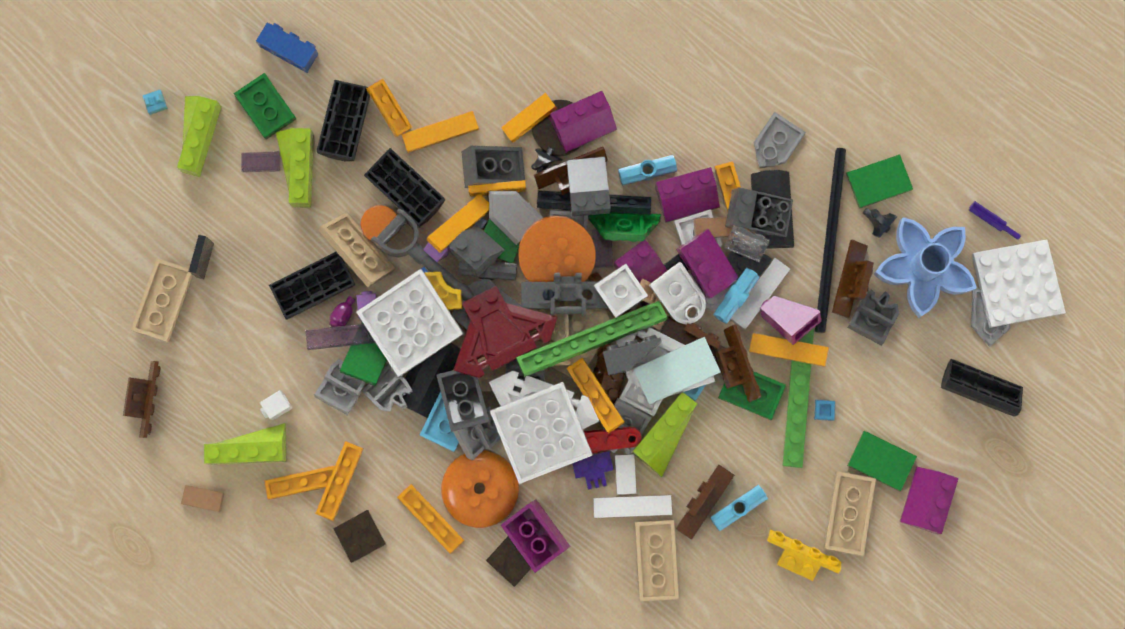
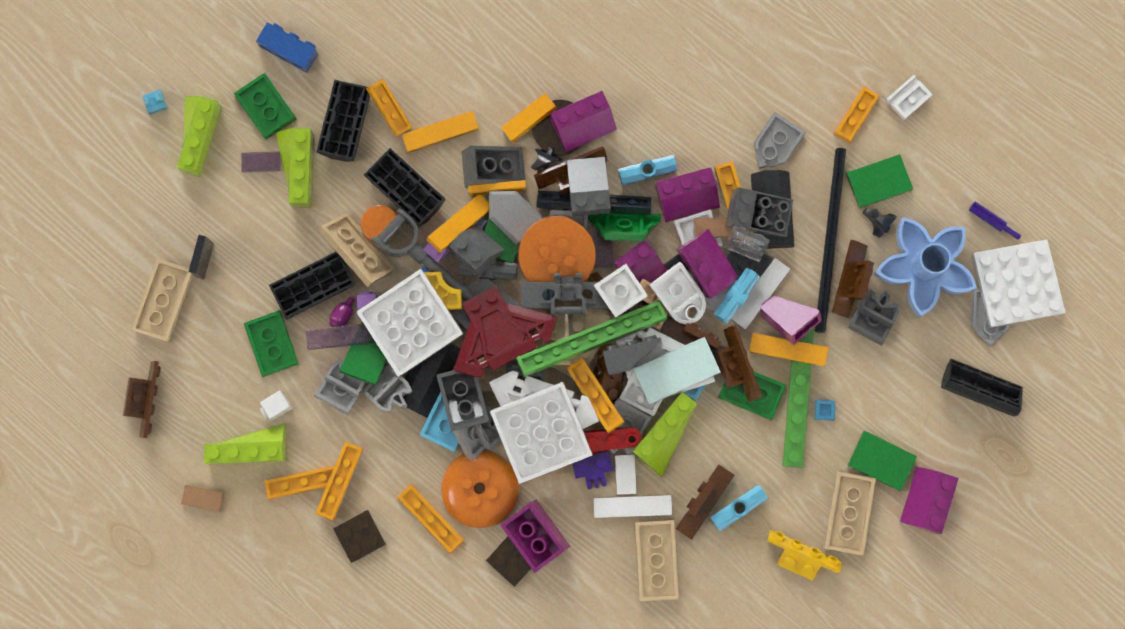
none -> green tile [244,310,299,377]
none -> light orange tile [834,86,879,144]
none -> white plate [885,75,933,121]

